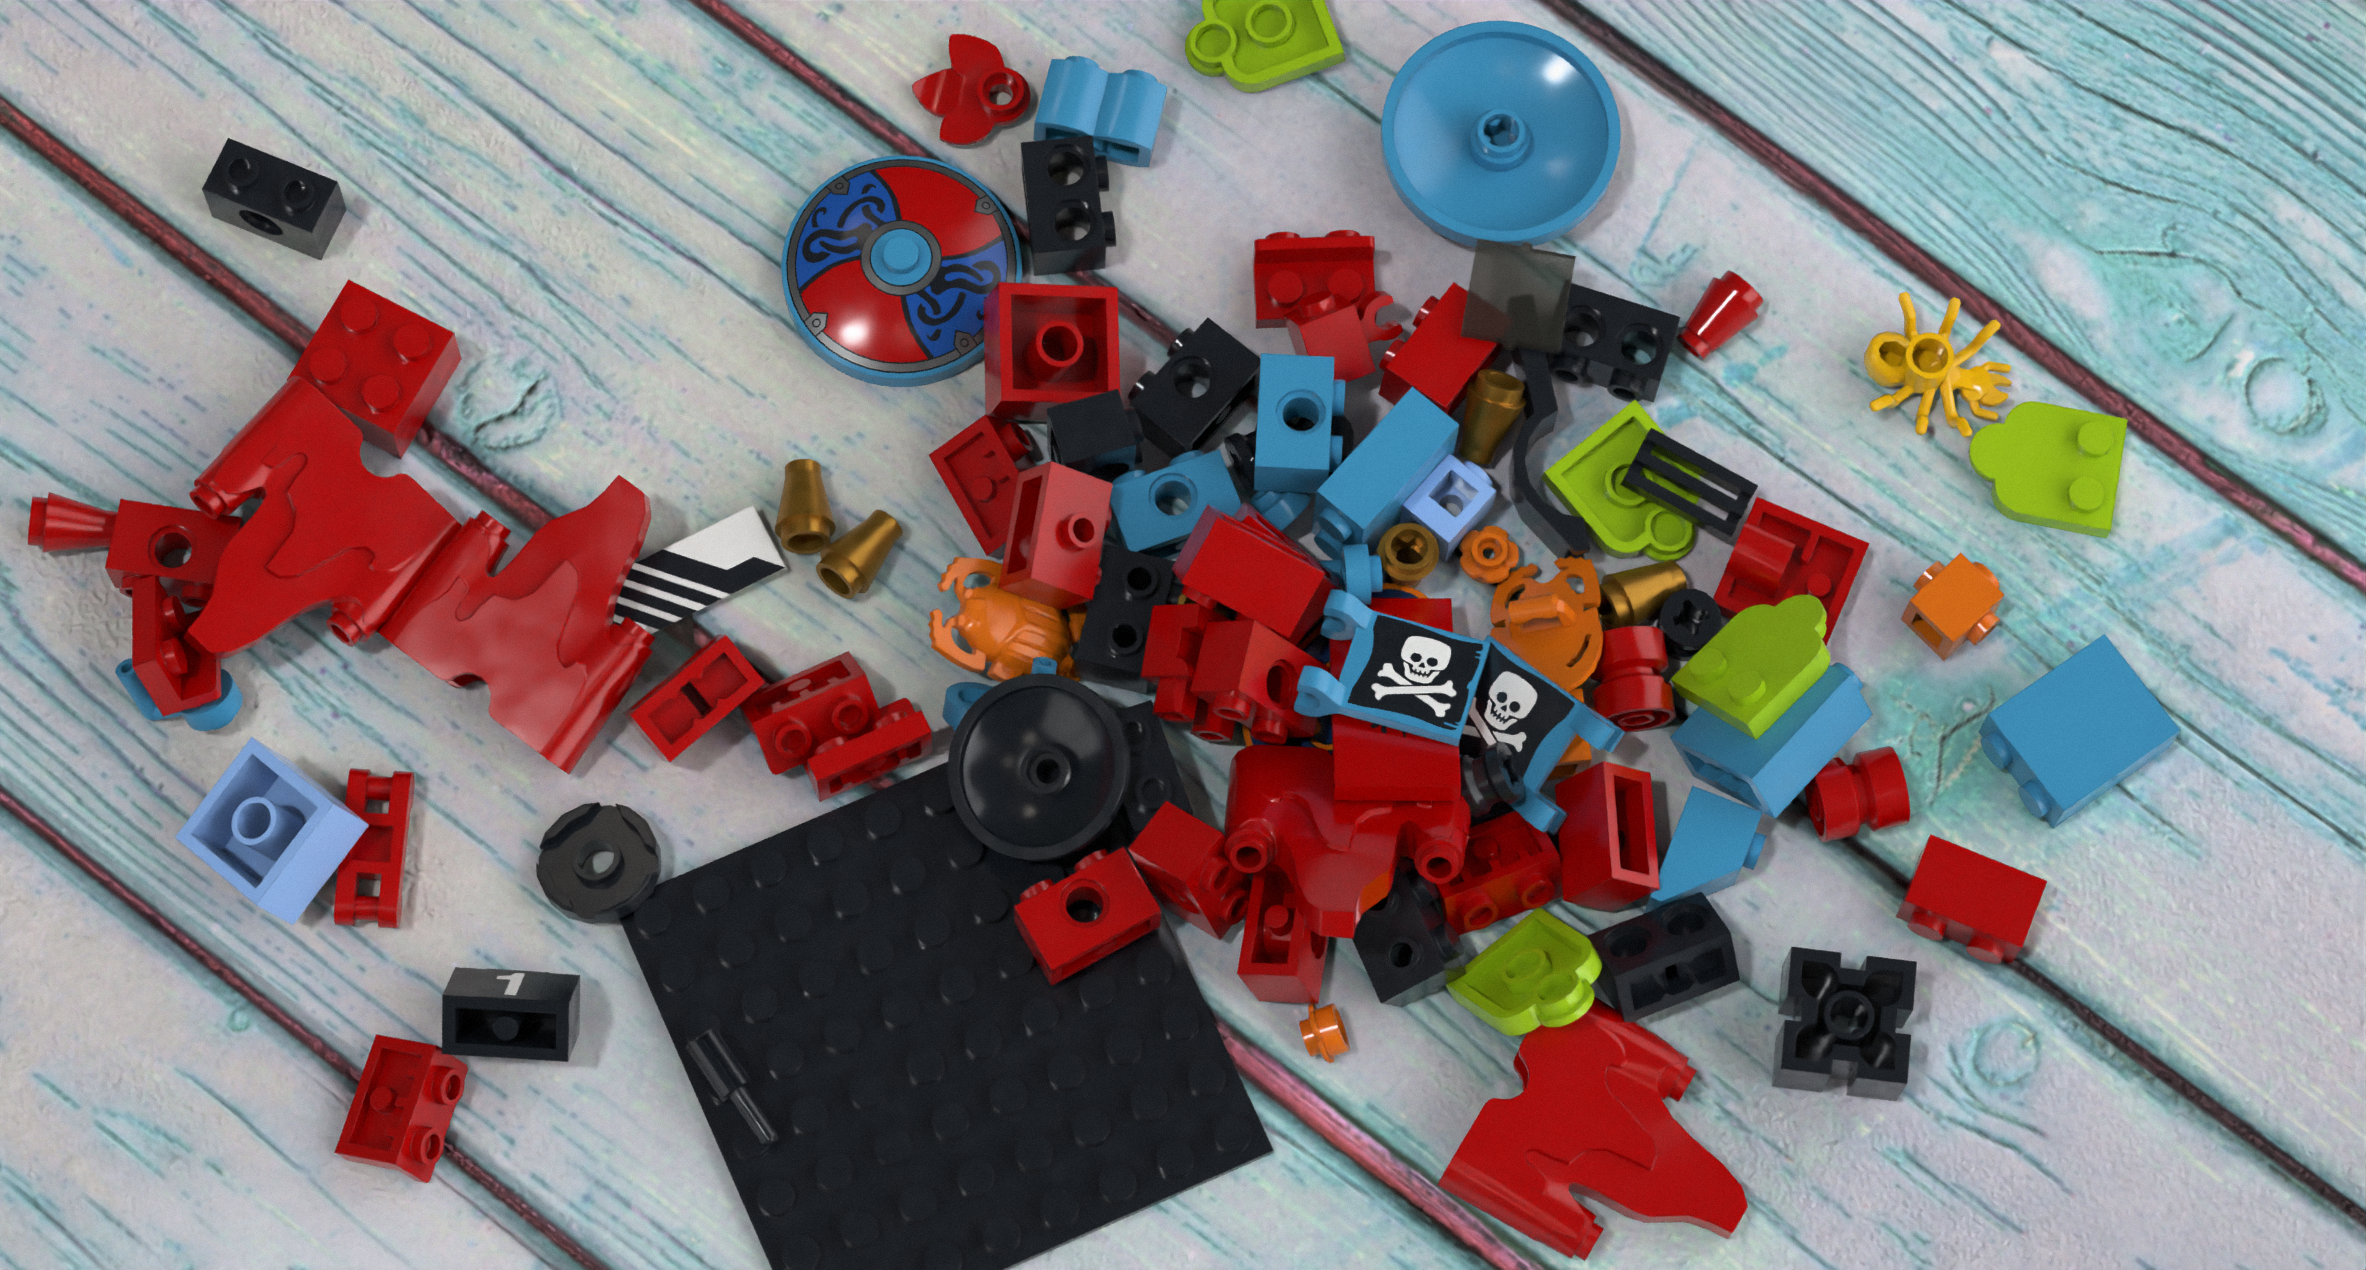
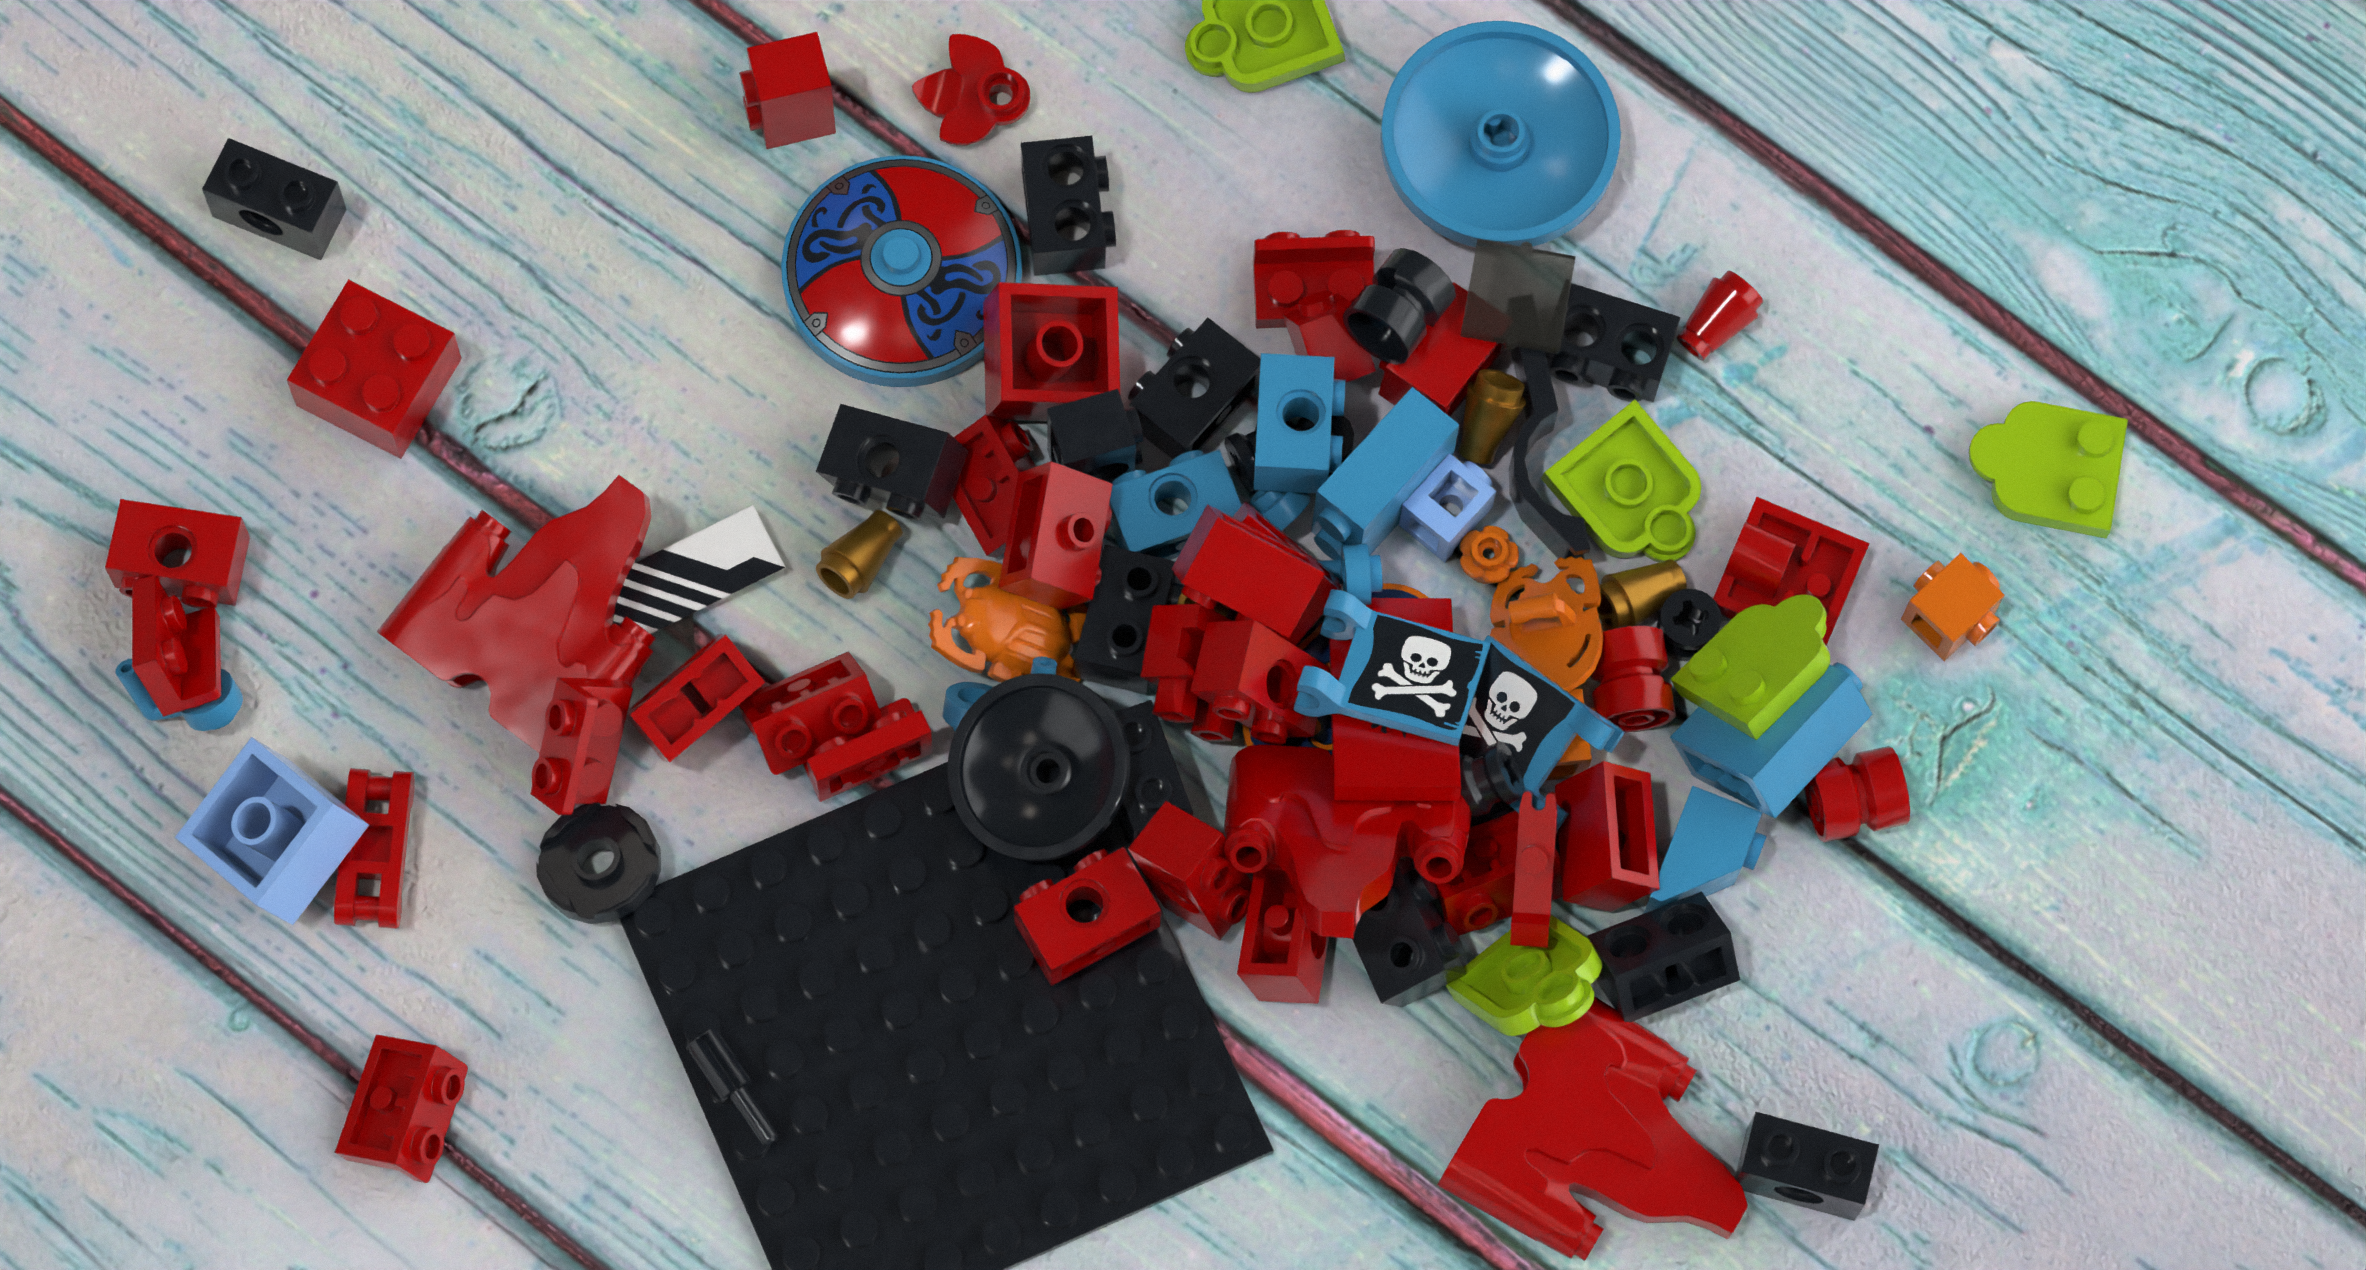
red cone [28,492,117,553] -> none
red rock [183,375,462,659] -> none
black brick [442,967,580,1062] -> none
pearl gold cone [775,459,836,554] -> none
dark azure brick [1033,56,1167,167] -> none
orange plate [1299,1003,1350,1063] -> none
pearl gold cone [1378,523,1439,589] -> none
black tile [1620,428,1758,542] -> none
black brick [1772,947,1917,1101] -> none
yellow animal [1864,292,2012,437] -> none
red brick [1896,834,2047,964] -> none
dark azure brick [1978,634,2181,829] -> none
none -> red bracket [530,677,633,815]
none -> red brick [739,32,836,149]
none -> black brick [816,404,968,521]
none -> black wheel [1343,248,1456,365]
none -> red piece [1510,790,1558,948]
none -> black brick [1735,1112,1879,1221]

